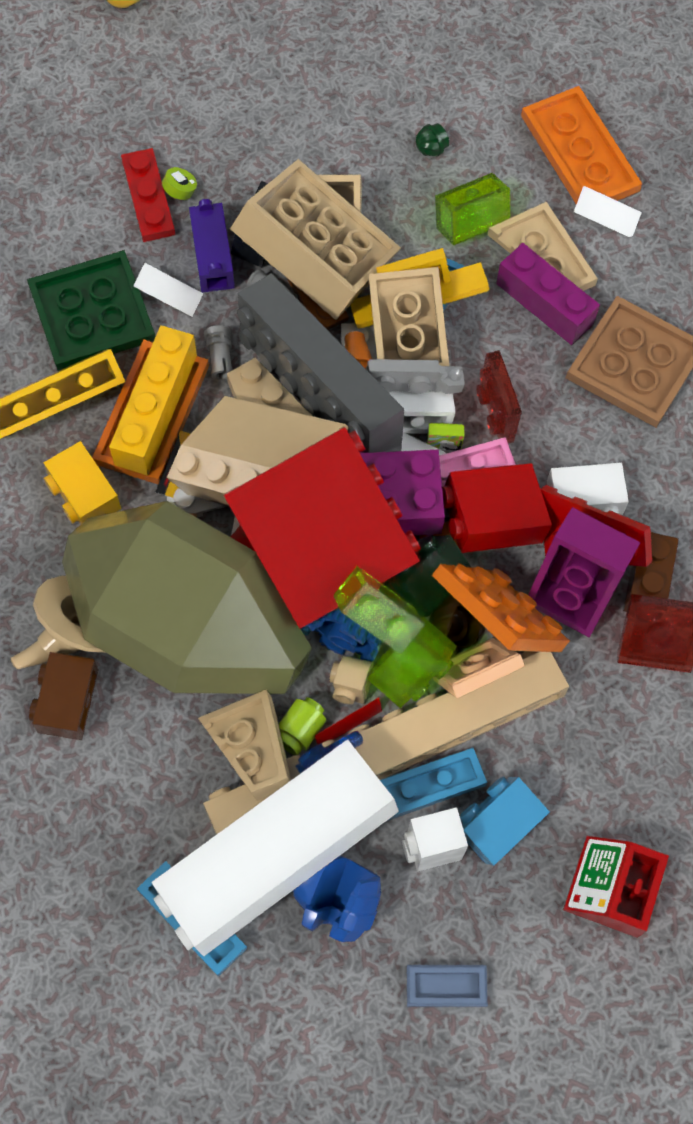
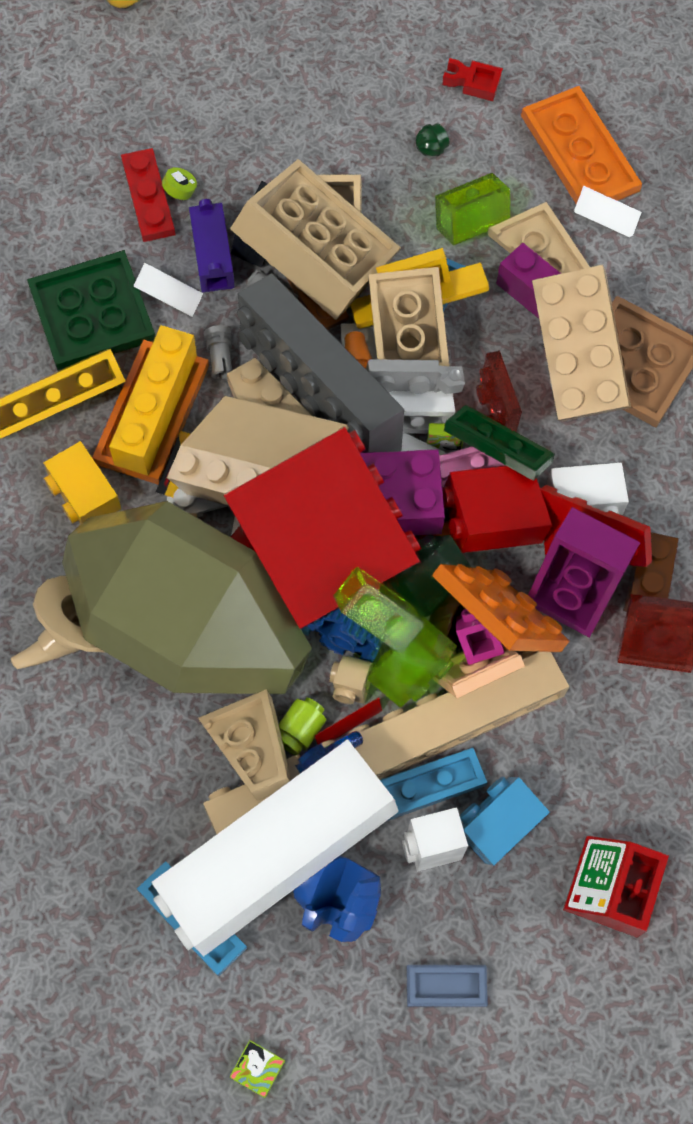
reddish brown brick [29,652,99,741] -> none
none -> tile [229,1040,285,1098]
none -> red plate [442,58,503,101]
none -> dark green tile [444,405,555,481]
none -> dark pink brick [456,609,505,665]
none -> tan brick [532,265,631,421]

